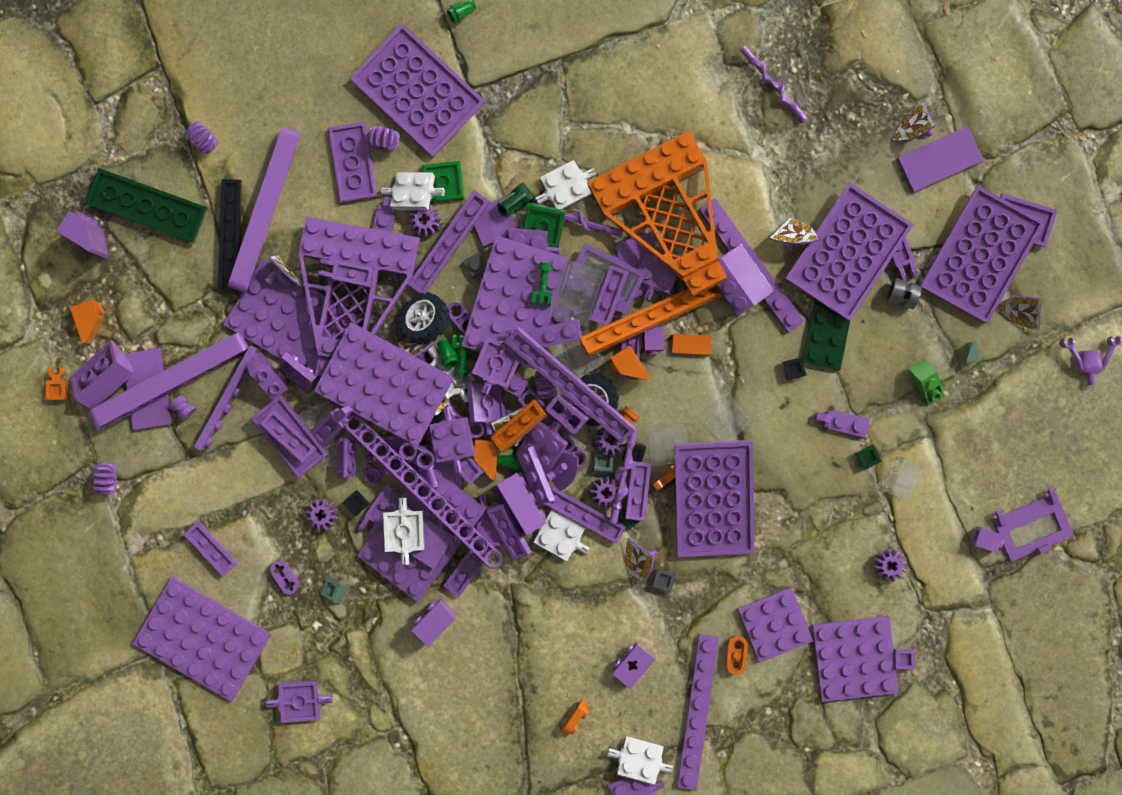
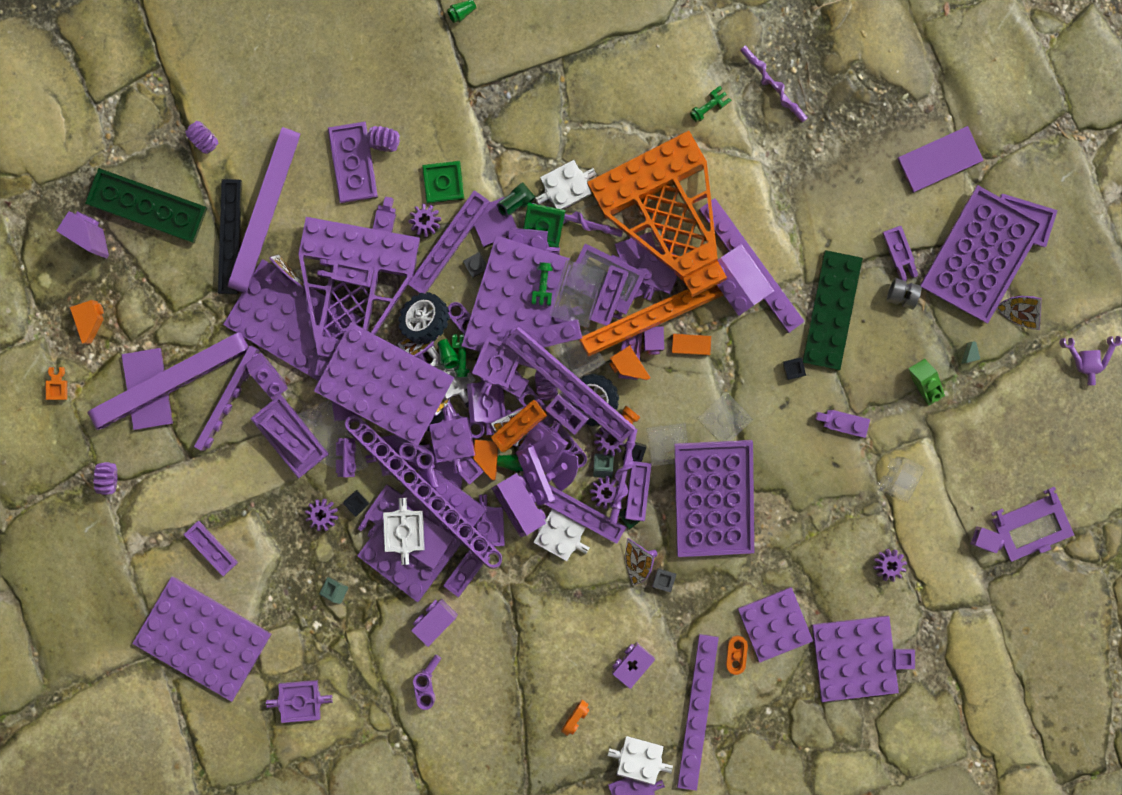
medium lavender slope [70,340,134,409] -> none
medium lavender wheel [169,394,196,421] -> none
medium lavender beam [270,560,299,594] -> none
medium lavender plate [279,352,316,395] -> none
medium lavender hinge [312,405,353,448] -> none
medium lavender plate [350,23,486,158] -> none
medium lavender plate [364,465,383,484] -> none
white plate [381,172,445,210] -> none
medium lavender plate [486,502,531,561] -> none
orange plate [652,464,675,491] -> none
shield [770,218,818,252] -> none
medium lavender plate [785,182,914,321] -> none
dark green plate [855,444,882,470] -> none
shield [893,102,935,142] -> none
none -> medium lavender beam [413,654,442,710]
none -> green hinge [690,86,732,122]

